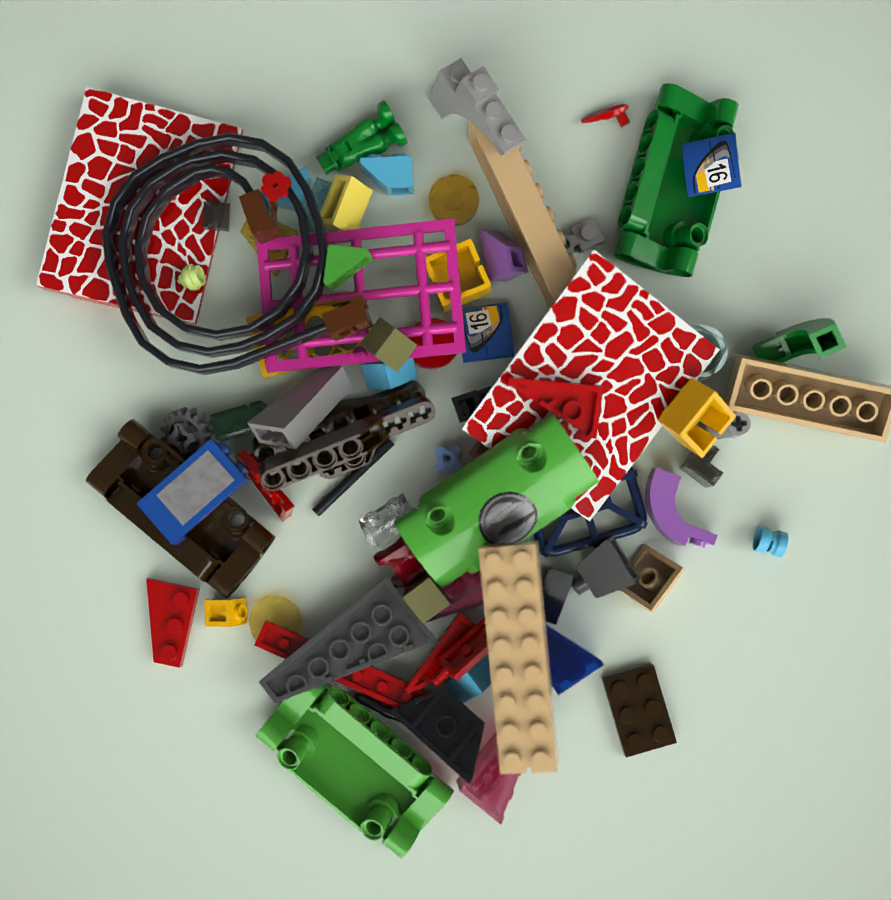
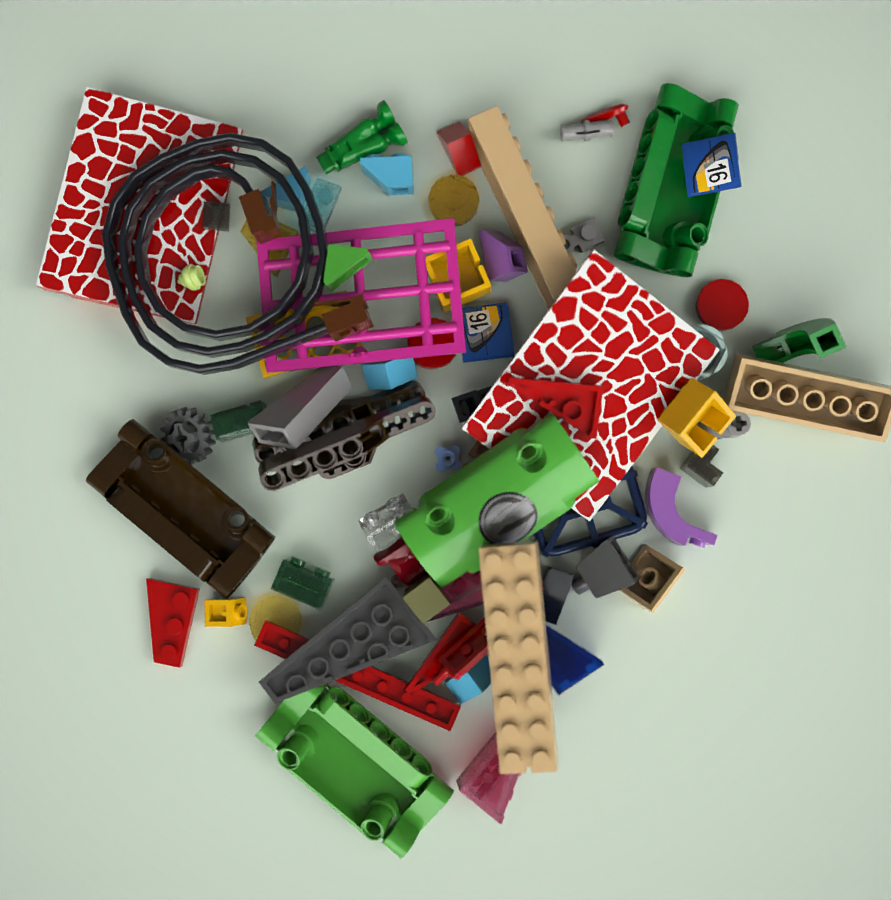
panel [136,439,251,545] -> none
red wing [236,449,295,522] -> none
red plant [261,171,292,202] -> none
black bar [312,439,395,516] -> none
light yellow brick [320,175,373,232] -> none
black piece [355,693,400,723] -> none
olive piece [360,317,417,372] -> none
black wing [390,686,485,784] -> none
light grey arch [428,58,526,156] -> none
dark brown plate [601,663,677,758] -> none
medium azure wheel [753,526,788,558] -> none
none -> clear green brick [271,556,335,610]
none -> red slope [437,121,481,178]
none -> light grey pin [560,120,614,142]
none -> red tile [695,279,749,331]

